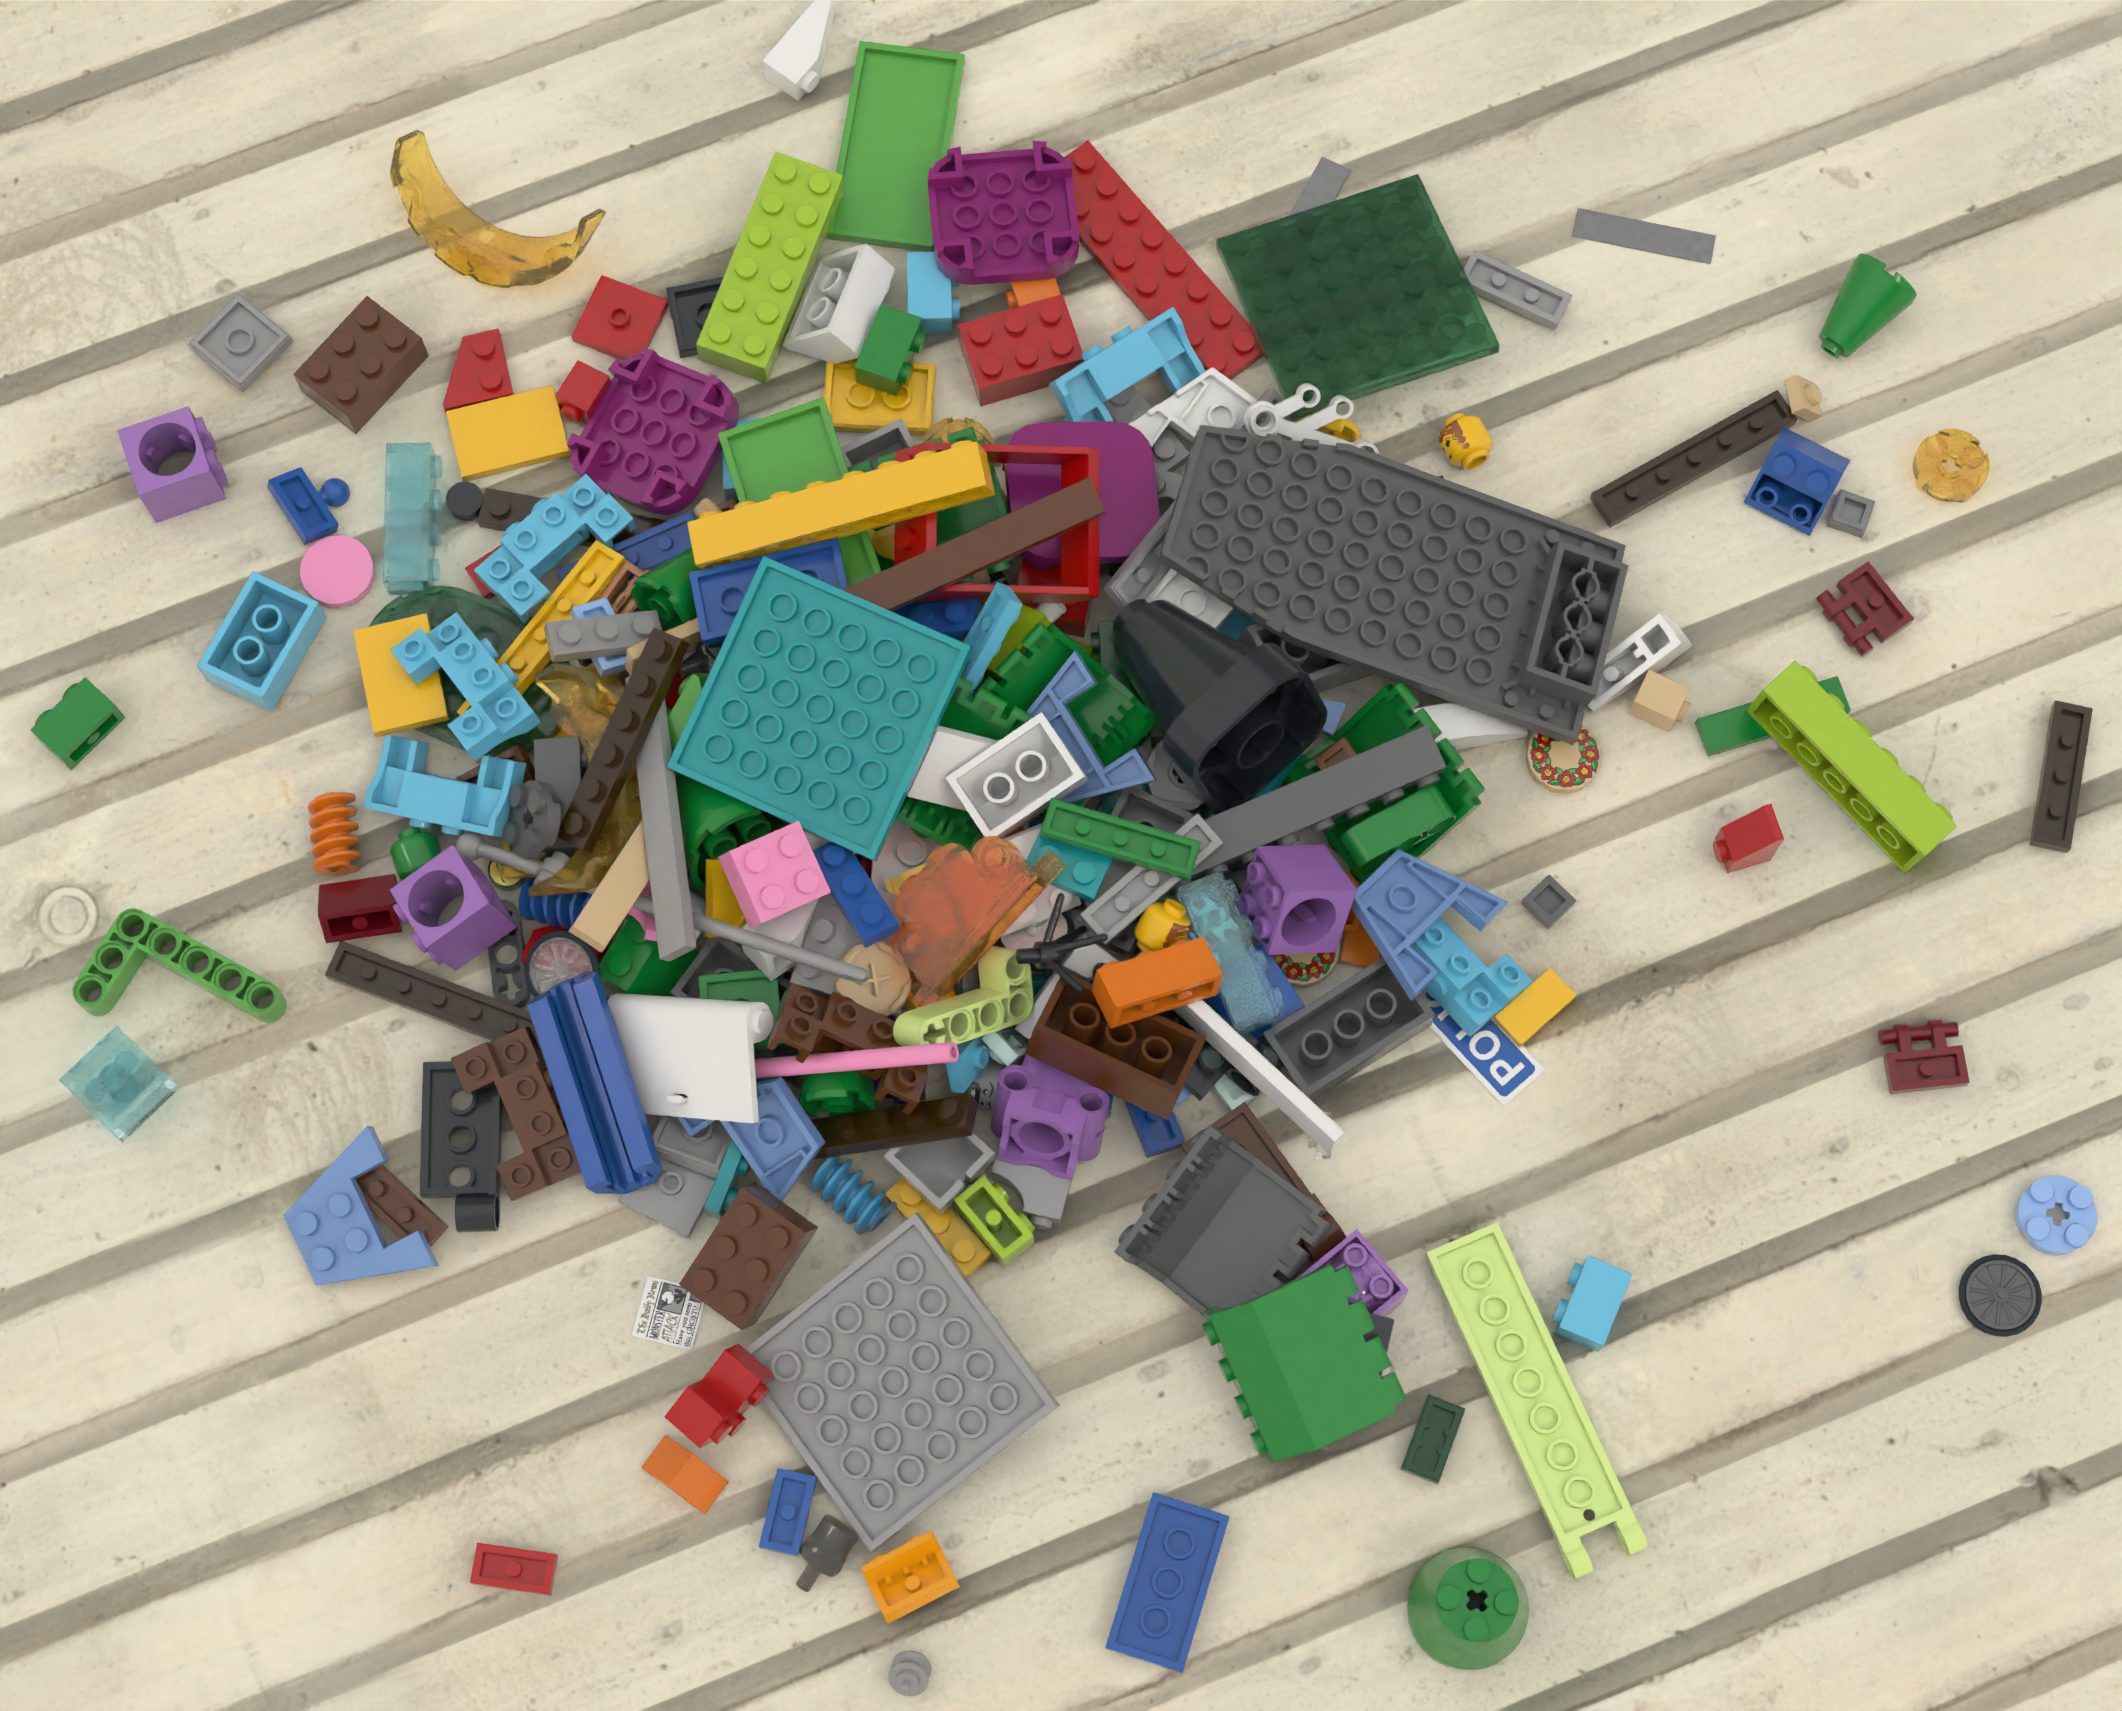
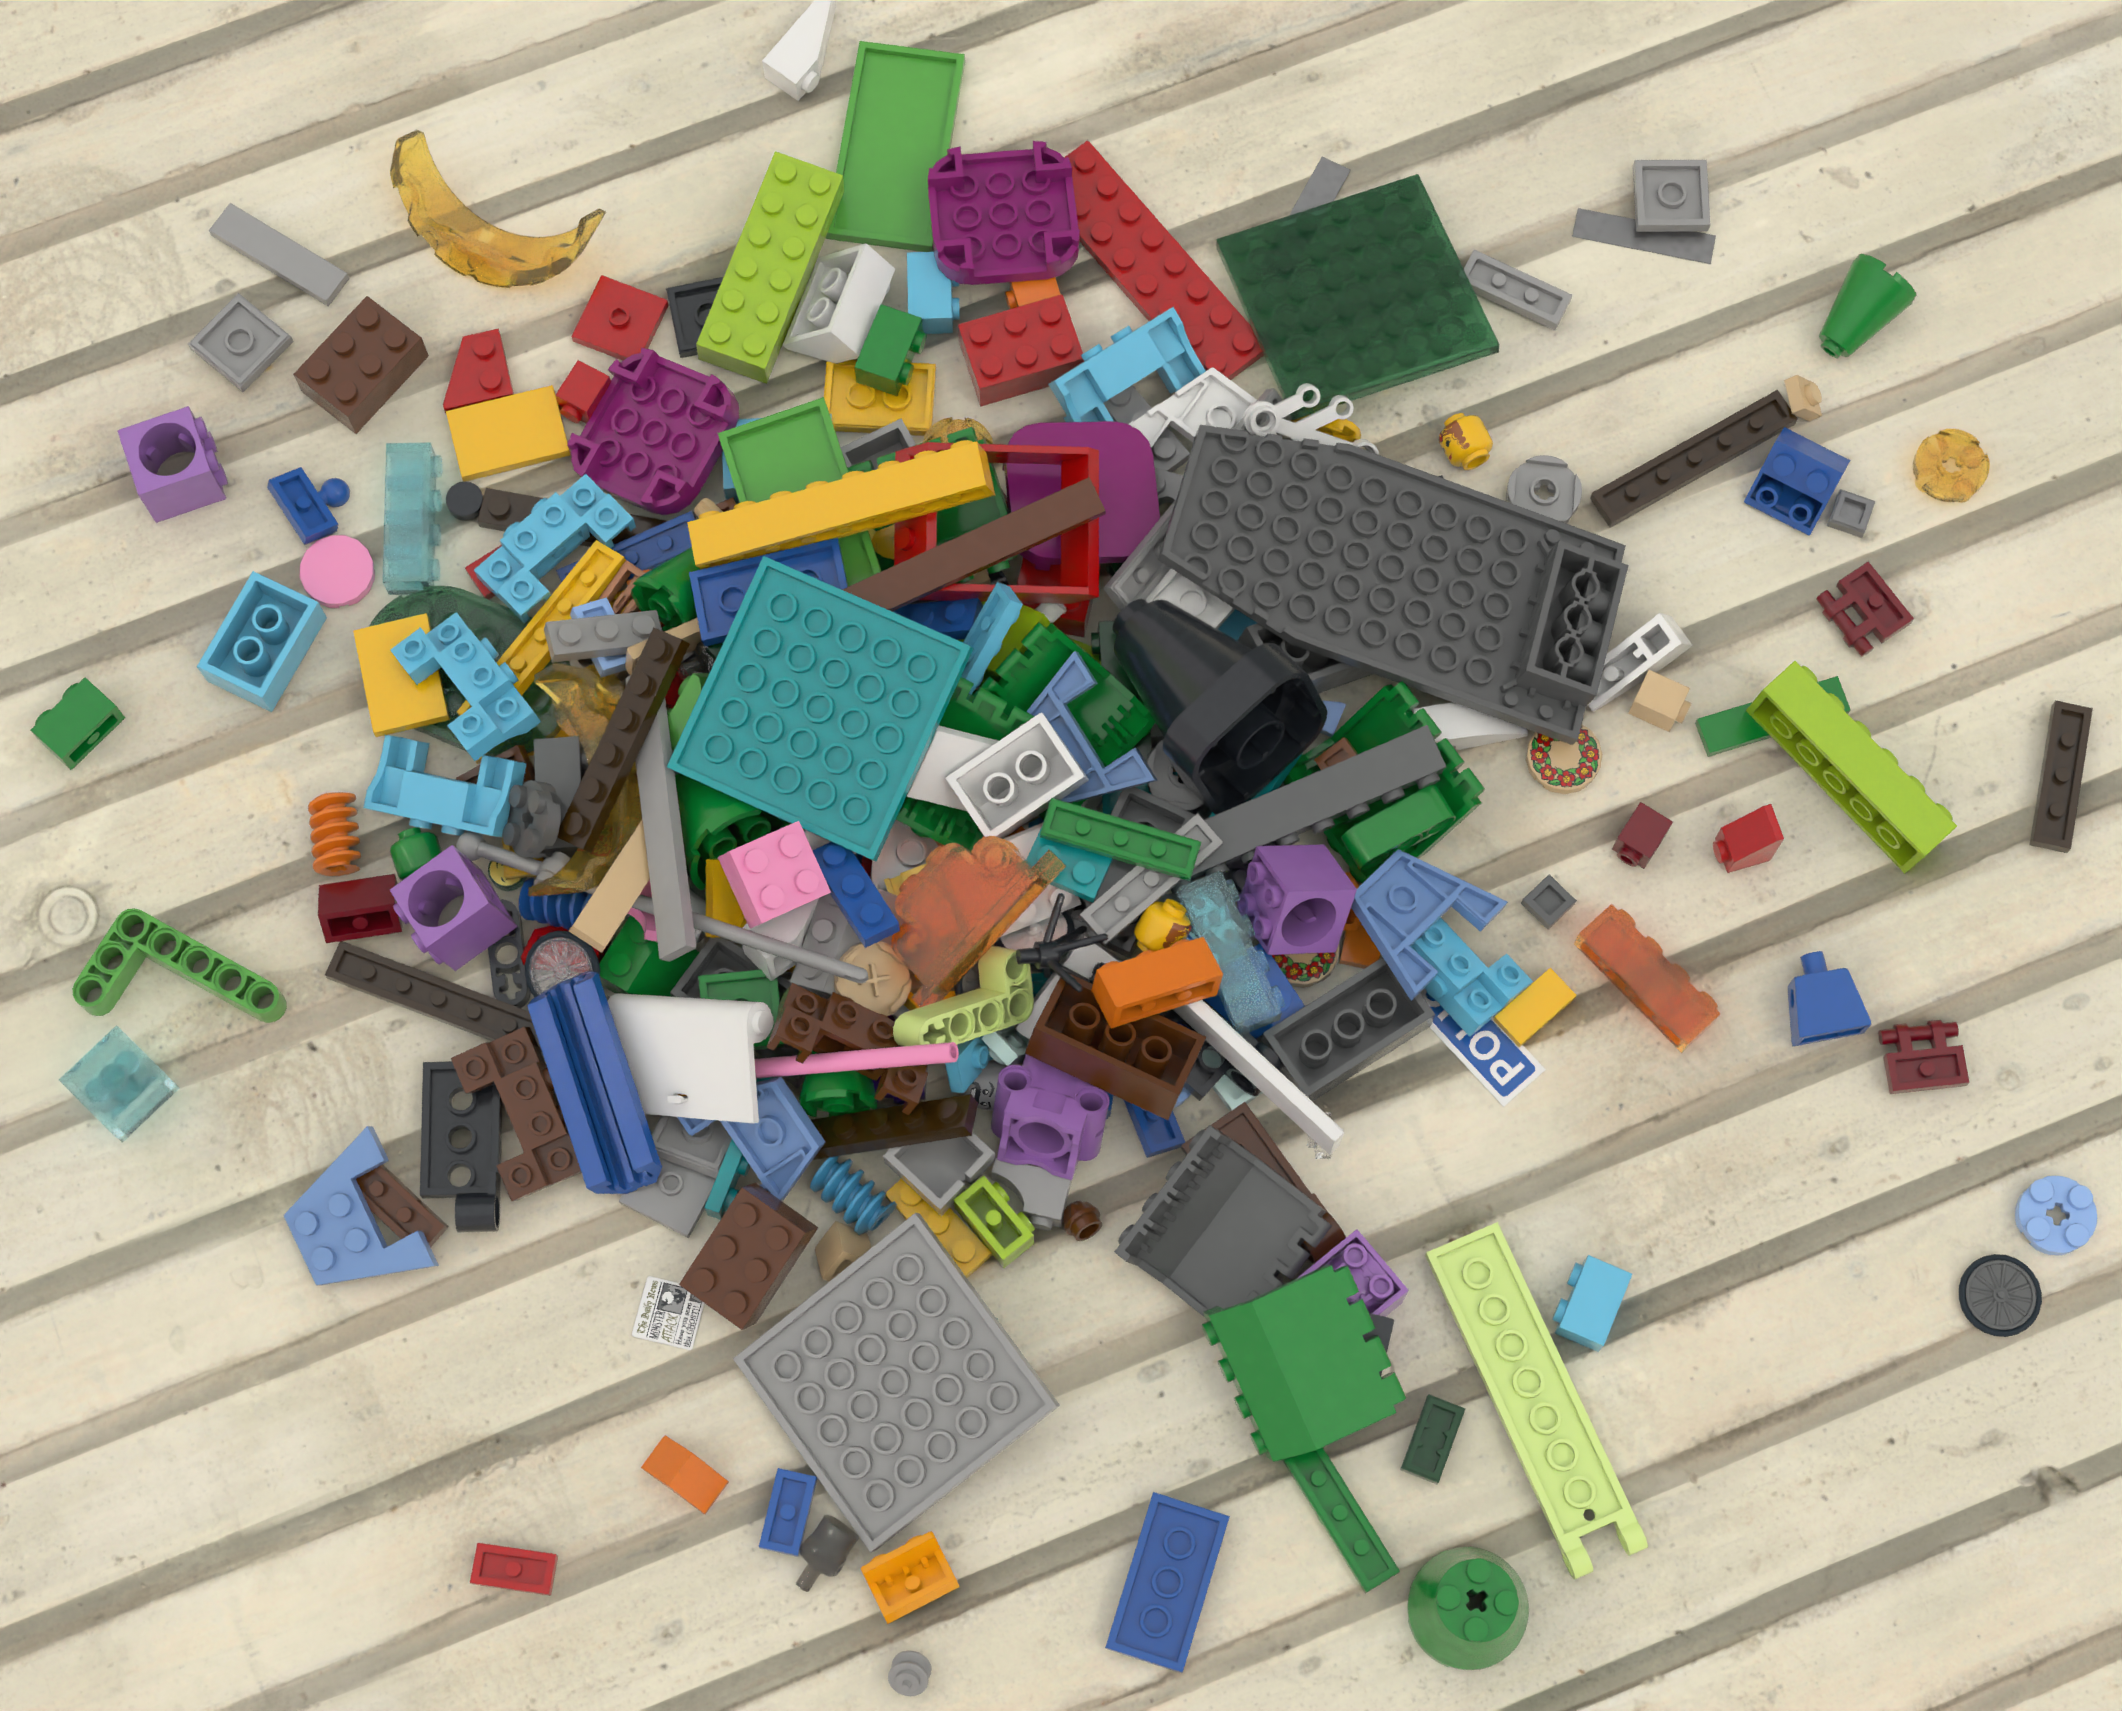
red brick [664,1344,774,1448] -> none
none -> light grey tile [209,203,349,307]
none -> tan panel [815,1221,871,1281]
none -> reddish brown plate [1063,1201,1102,1241]
none -> green tile [1283,1447,1400,1594]
none -> light grey plate [1506,455,1582,524]
none -> clear orange brick [1574,904,1721,1053]
none -> dark red brick [1612,802,1673,869]
none -> light grey plate [1633,160,1710,232]
none -> blue torso [1788,951,1872,1047]

